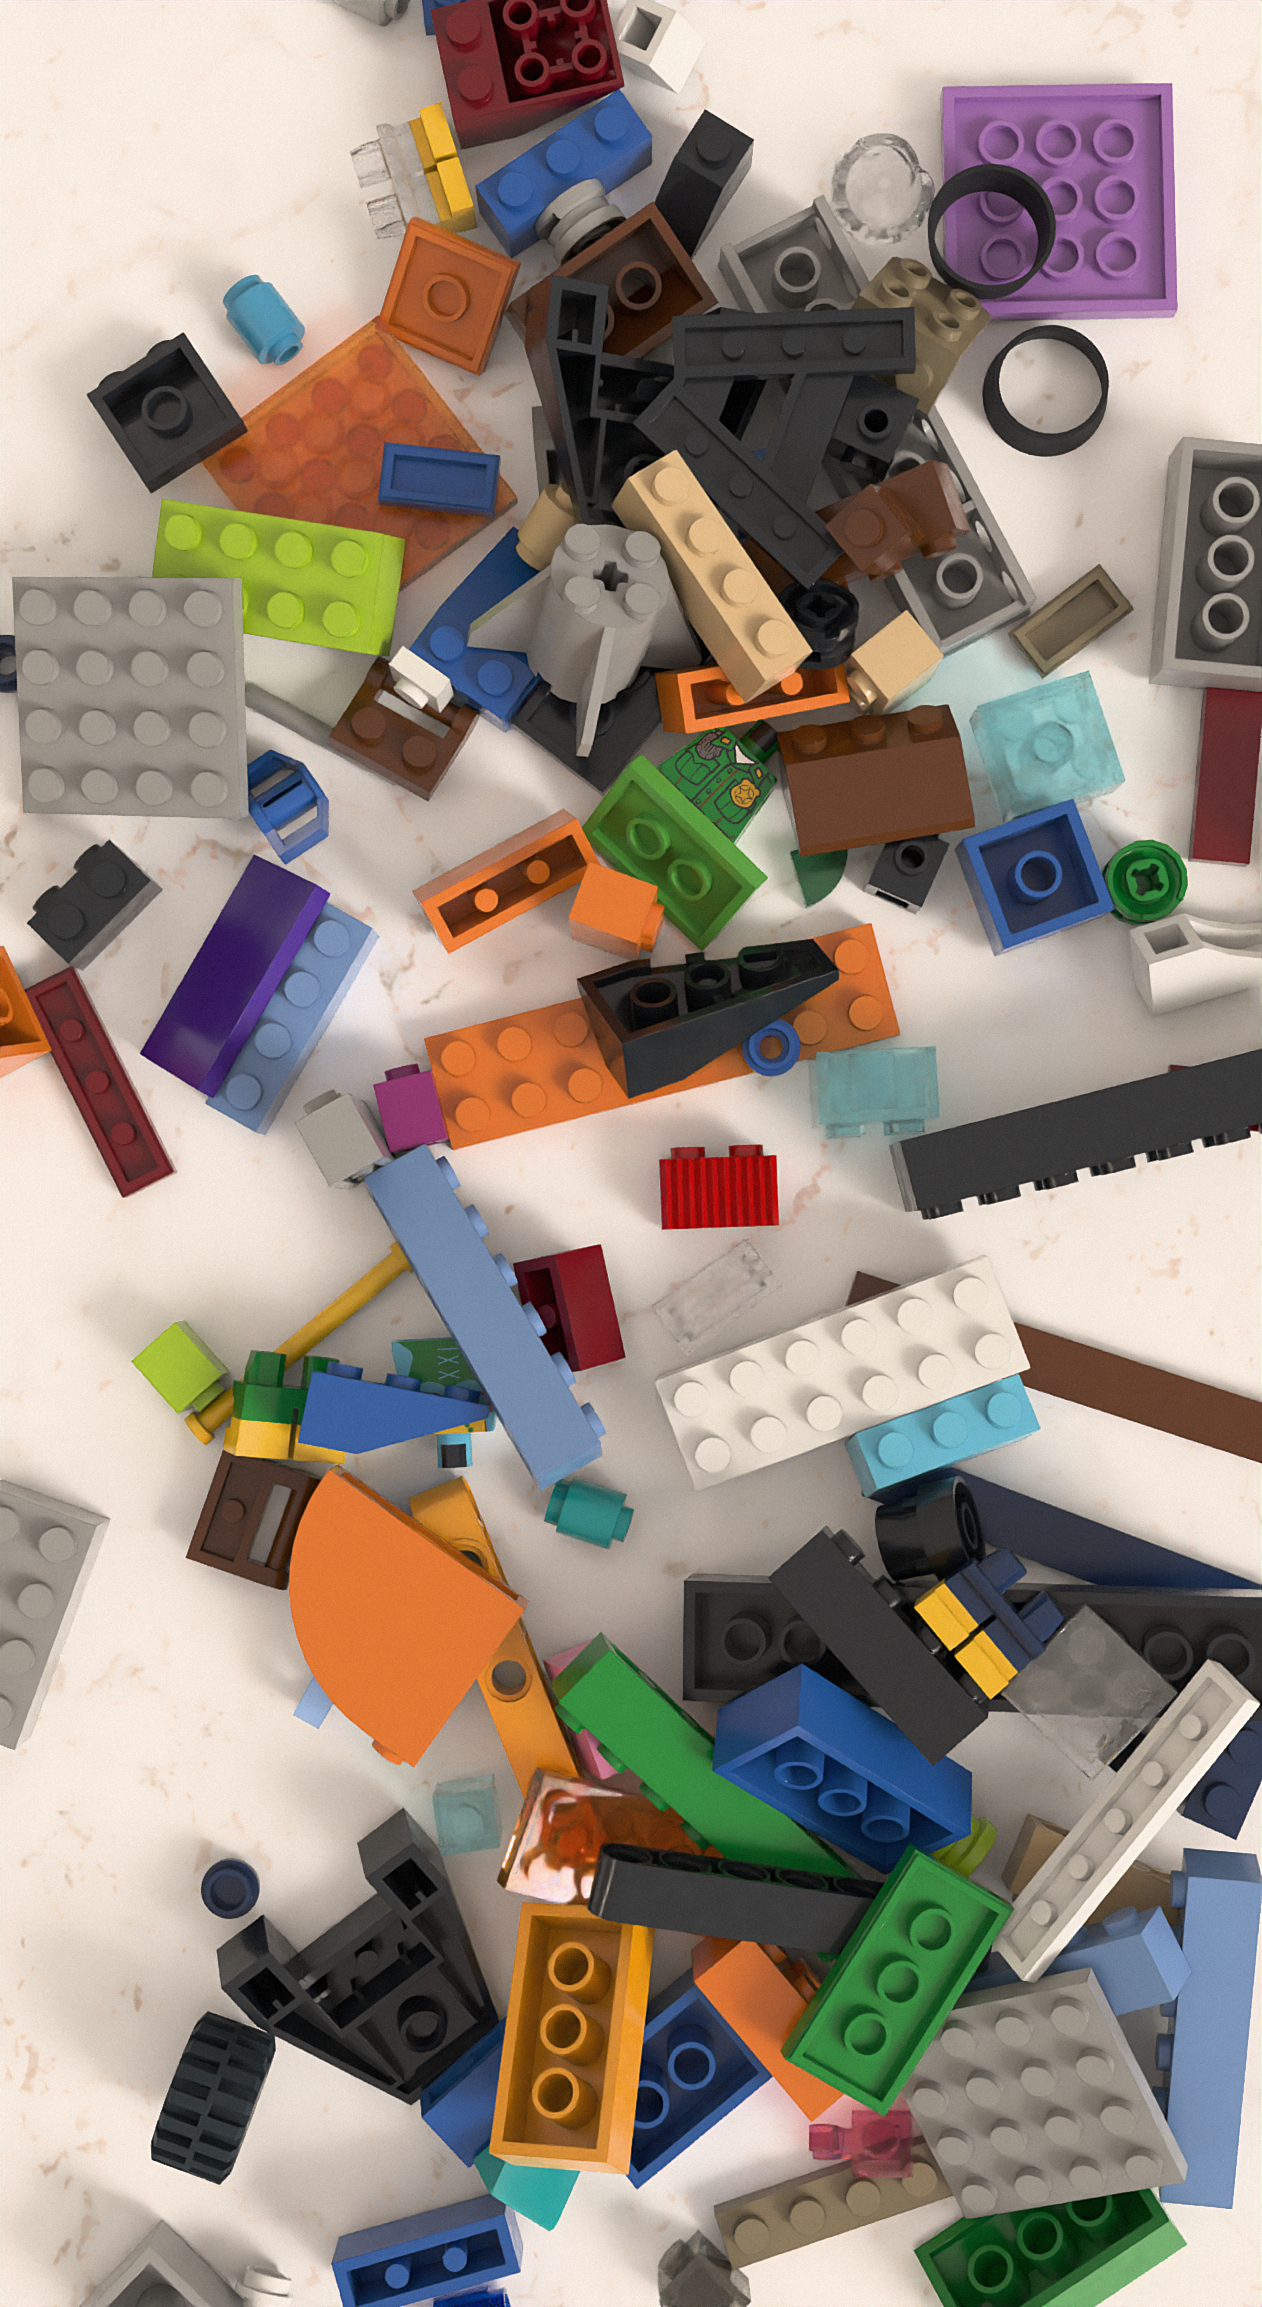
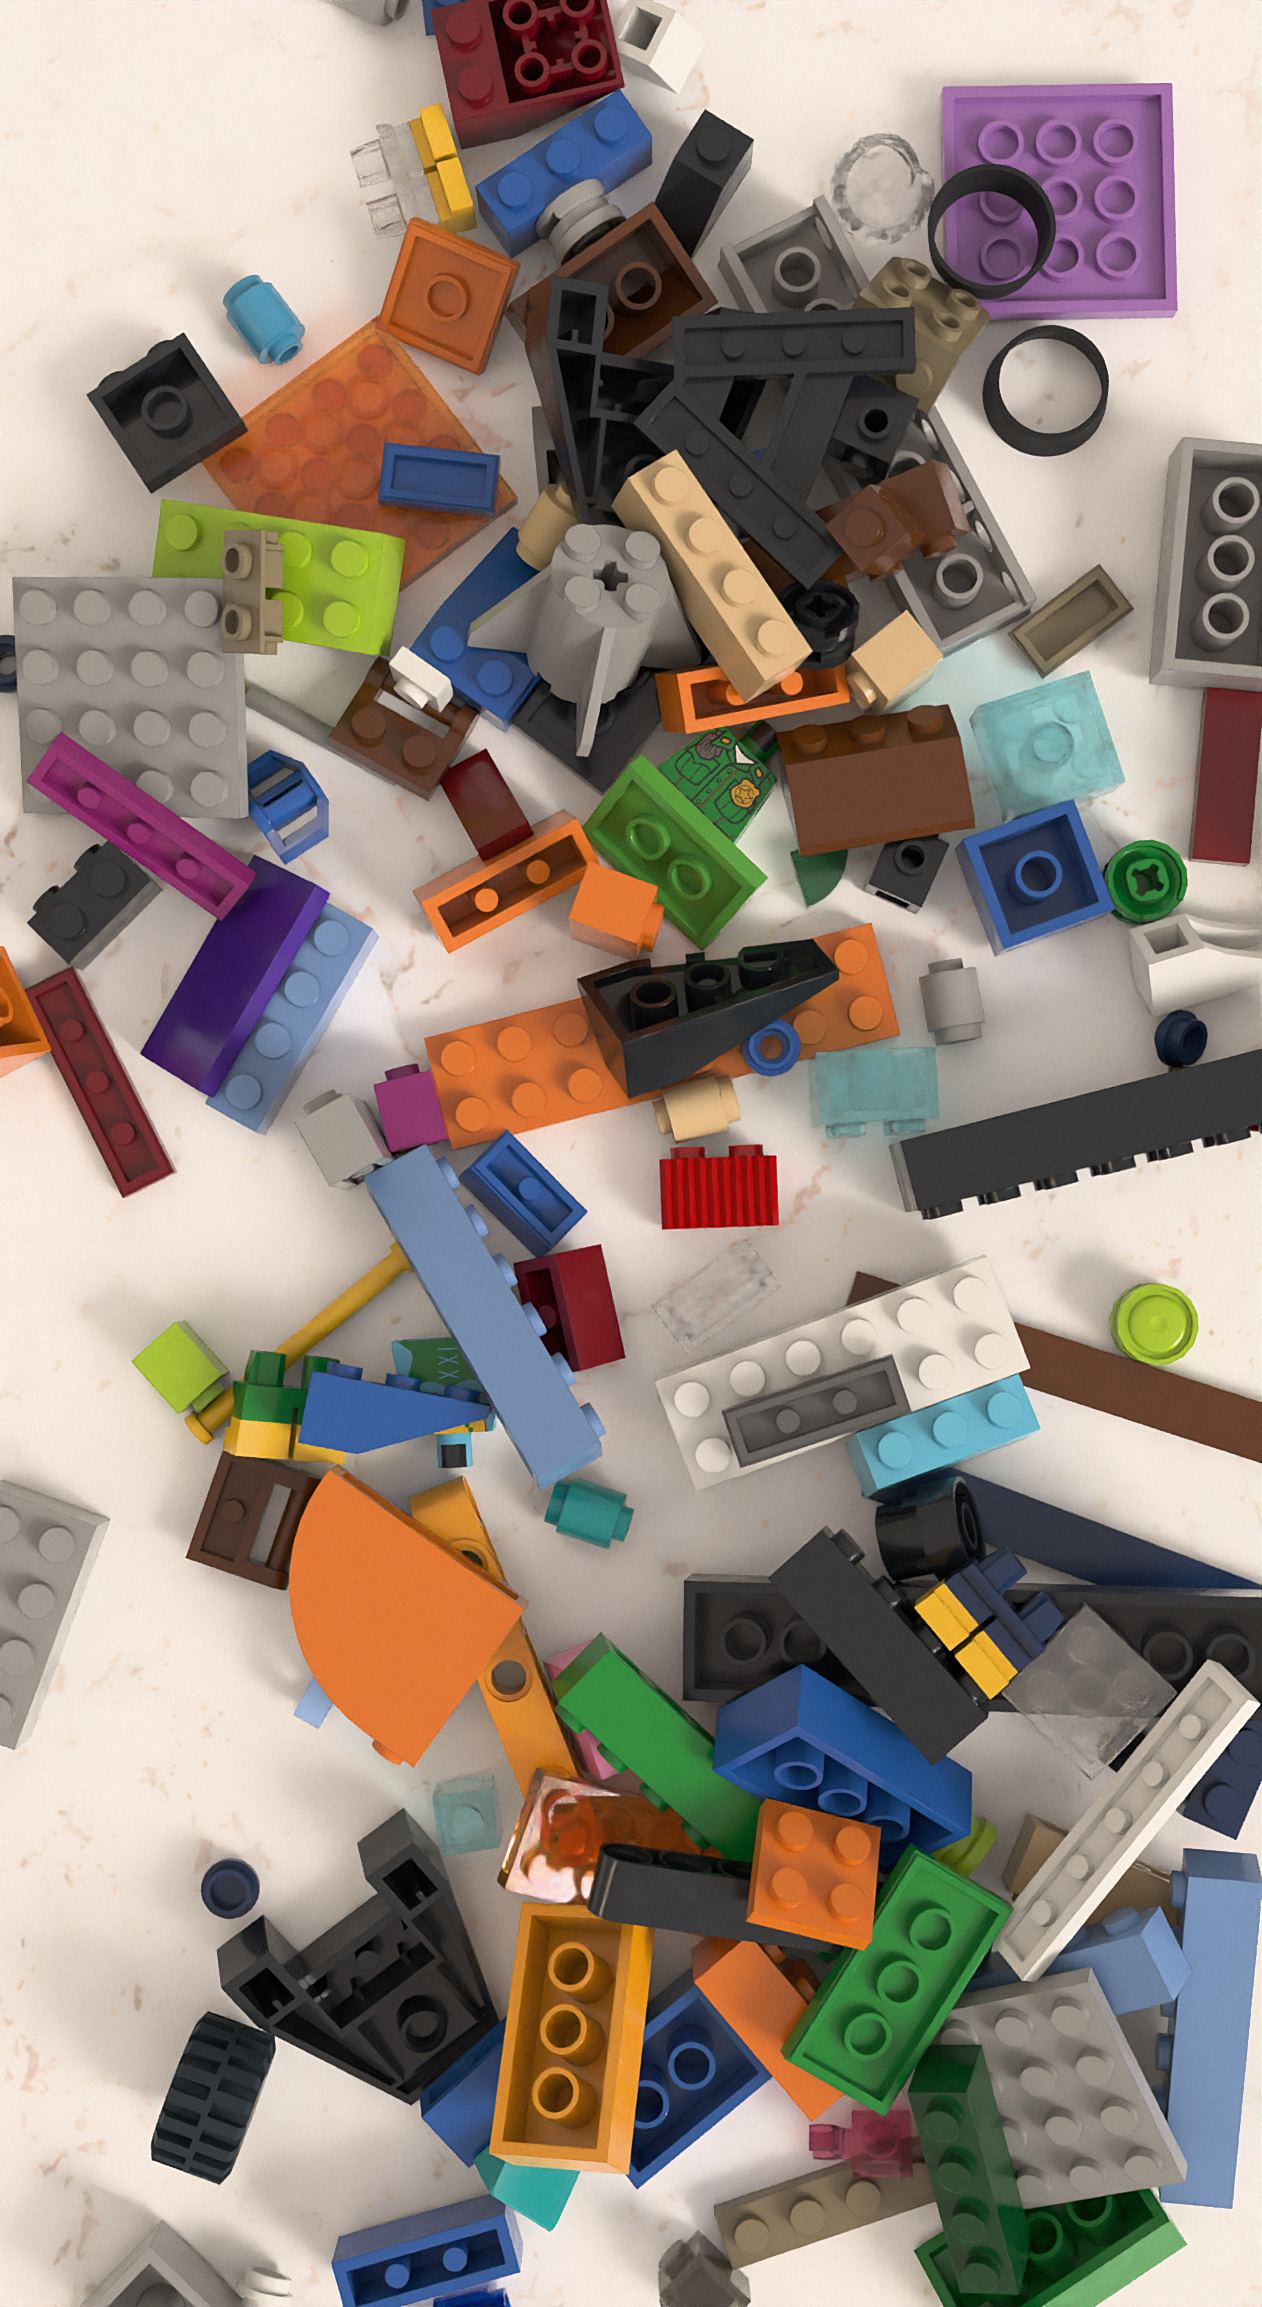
none -> magenta plate [26,732,257,921]
none -> dark tan hinge [221,529,284,655]
none -> dark red tile [440,748,534,862]
none -> blue slope [459,1130,588,1258]
none -> tan brick [652,1073,741,1144]
none -> dark grey tile [721,1353,912,1468]
none -> orange plate [746,1798,881,1951]
none -> dark green brick [907,2045,1032,2295]
none -> light grey brick [919,958,986,1046]
none -> lime wheel [1109,1283,1199,1365]
none -> dark blue plate [1154,1009,1208,1067]

